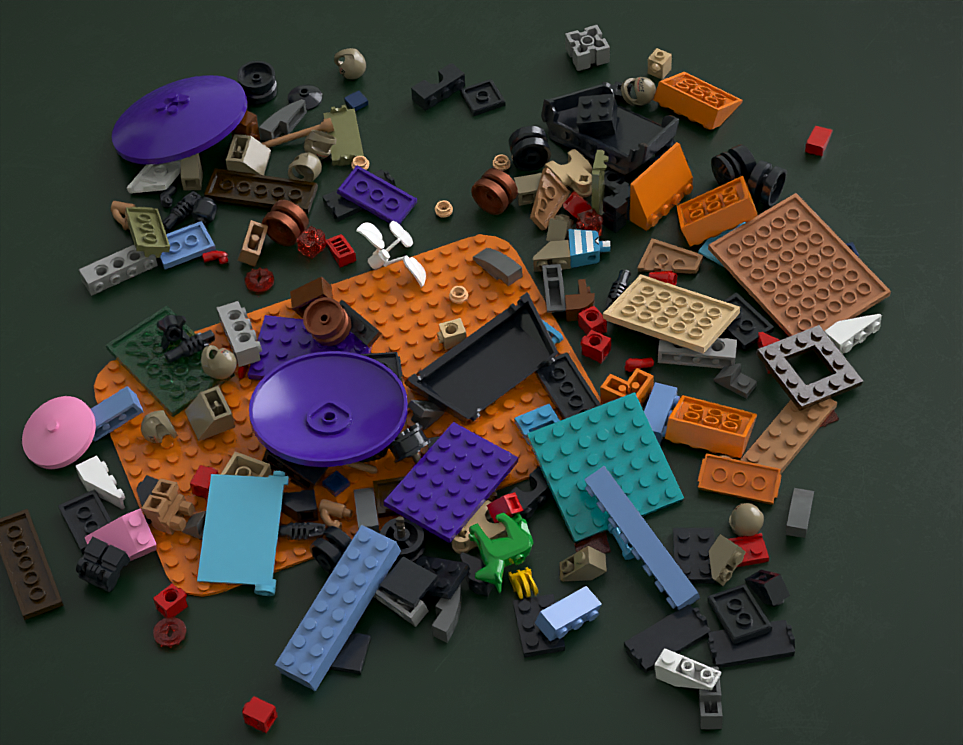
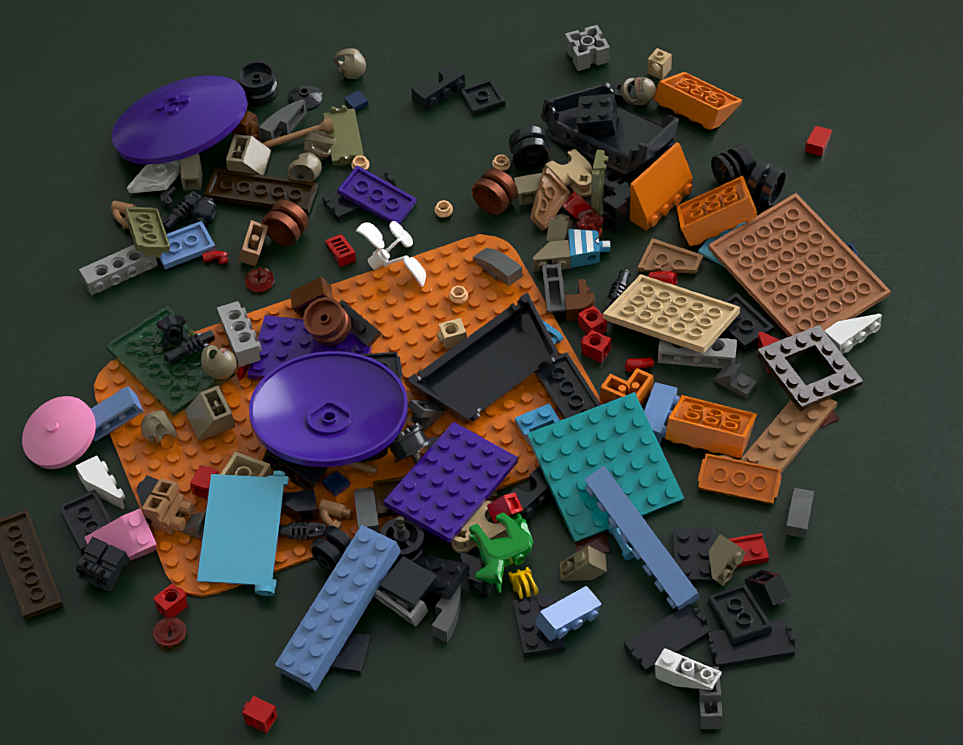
clear red brick [297,226,326,259] -> none
dark tan helmet [729,503,764,537] -> none

